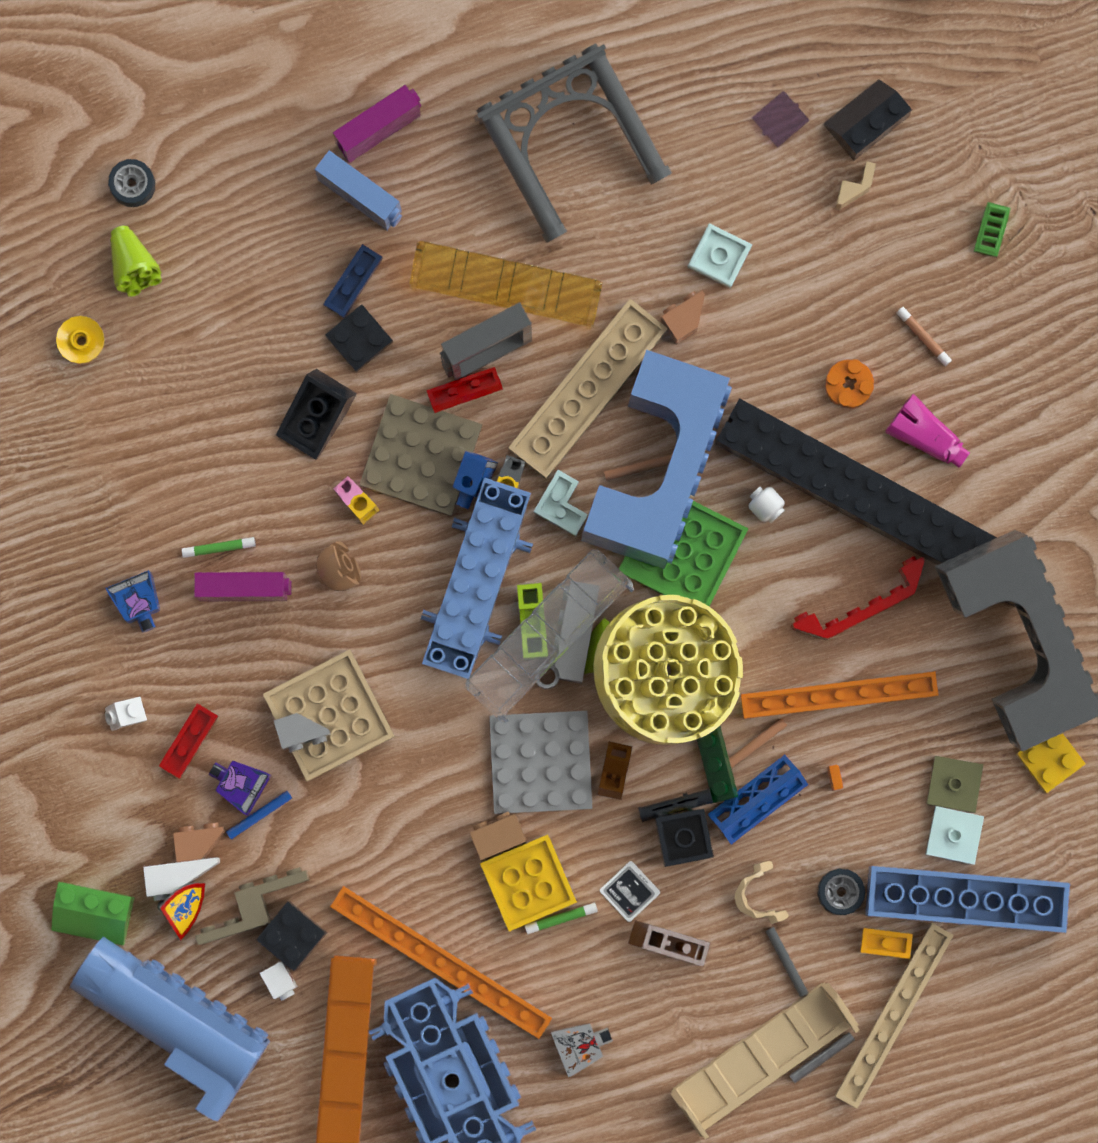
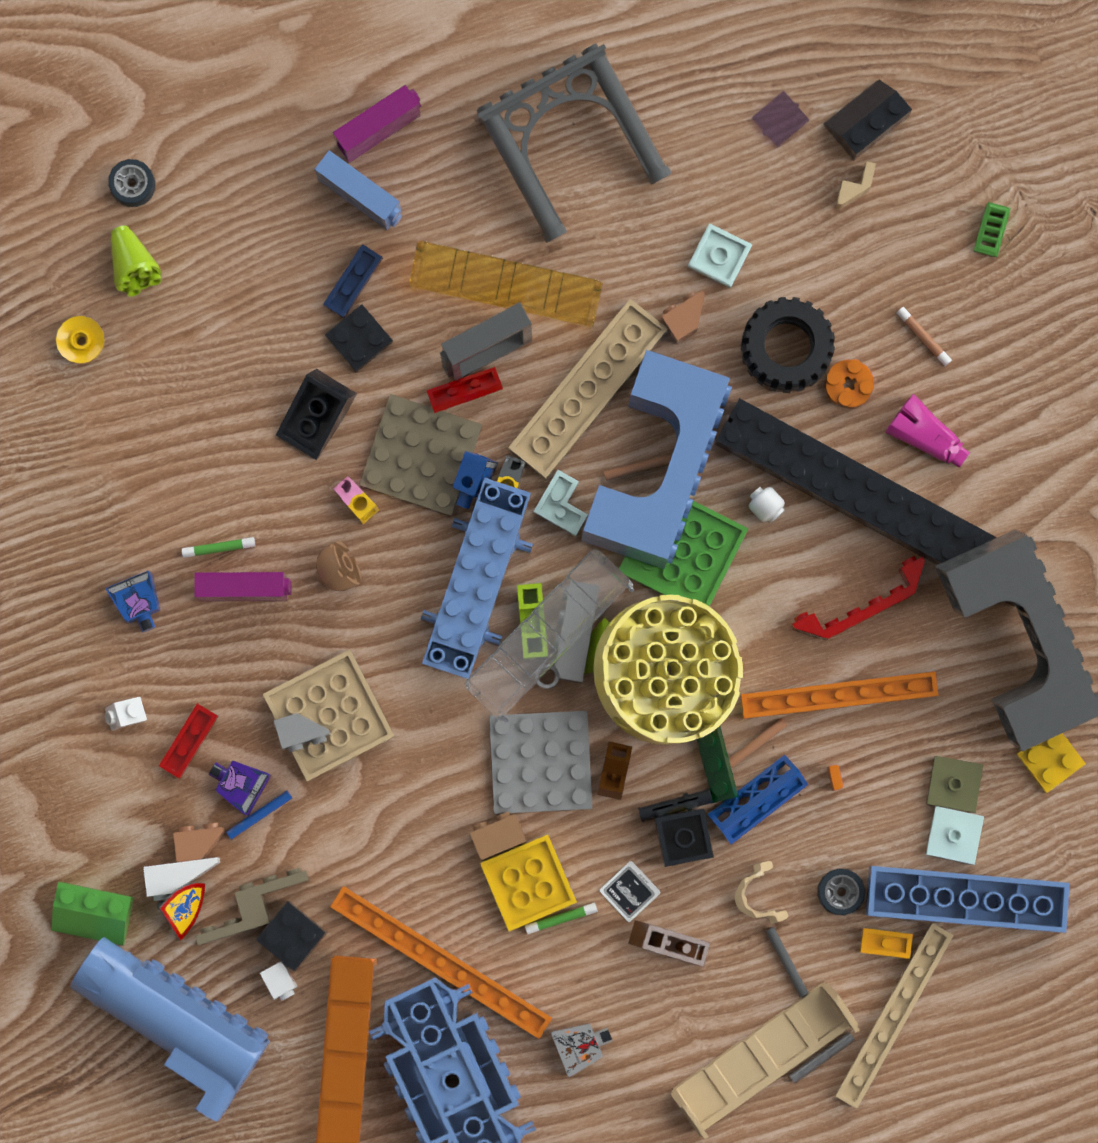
none -> black tyre [741,297,835,393]

